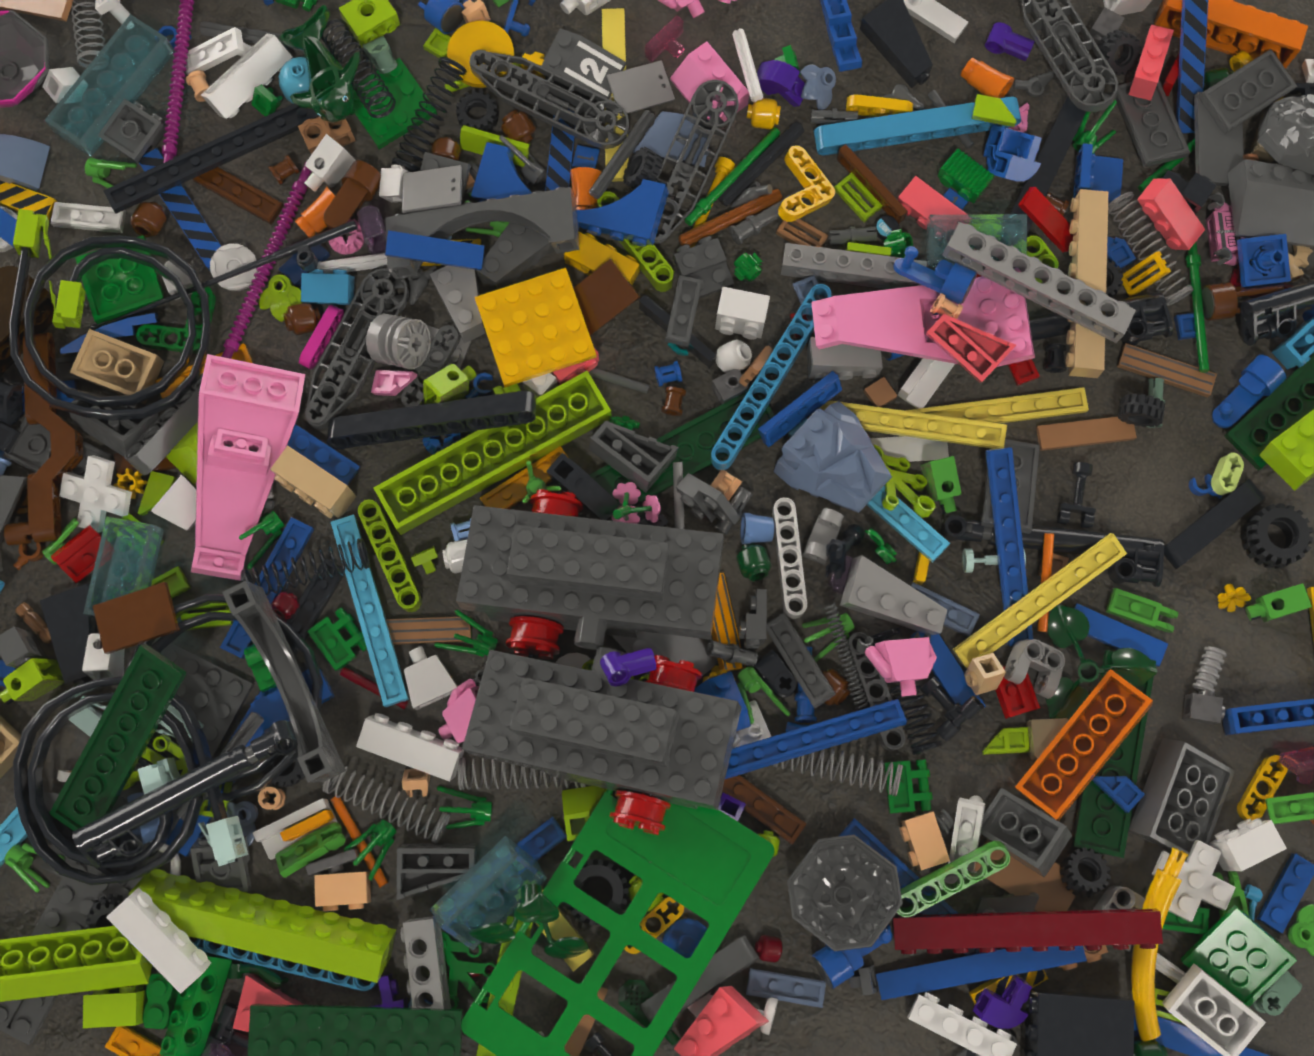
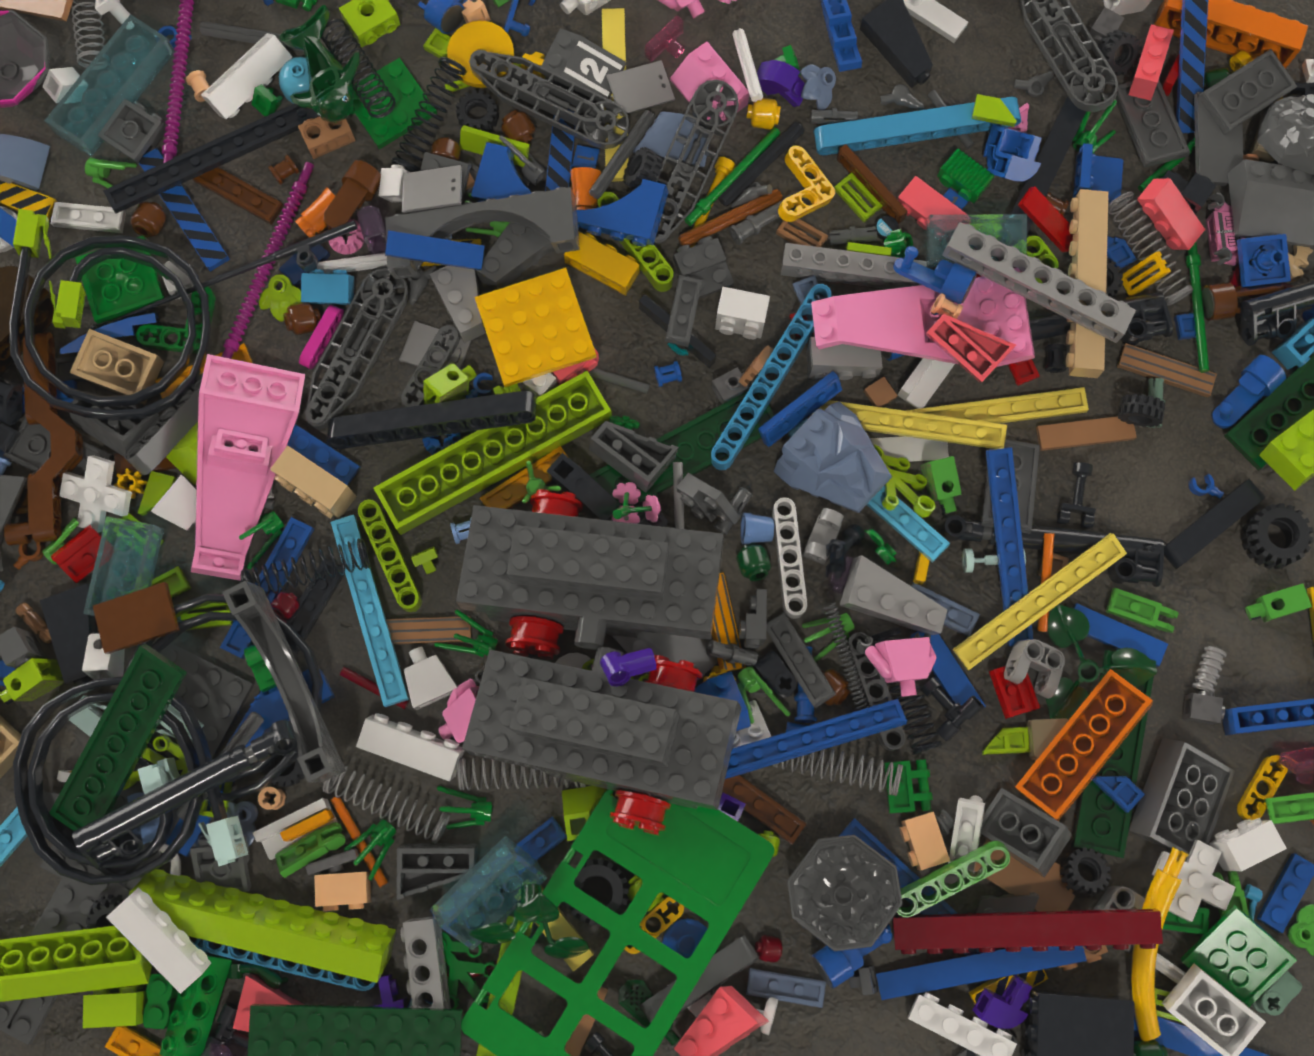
bright green plant [4,843,65,892] -> none
white piece [185,27,252,75] -> none
white tile [210,244,258,291] -> none
white torso [304,134,355,192] -> none
green plate [307,607,367,671] -> none
sand green piece [362,35,397,74] -> none
light grey wheel [366,313,431,369] -> none
bright pink tile [371,370,417,396] -> none
light nougat tile [402,769,431,797] -> none
white head [443,539,467,573] -> none
reddish brown tile [573,259,640,336] -> none
reddish brown bush [661,386,686,416] -> none
light nougat tile [710,470,742,502] -> none
white head [716,340,752,373] -> none
green gear [734,252,762,282] -> none
yellow beam [846,95,913,117] -> none
orange plant [960,58,1014,98] -> none
tan brick [964,653,1006,695] -> none
dark purple piece [985,22,1035,61] -> none
yellowish green beam [1211,453,1244,495] -> none
yellow plant [1217,584,1251,612] -> none

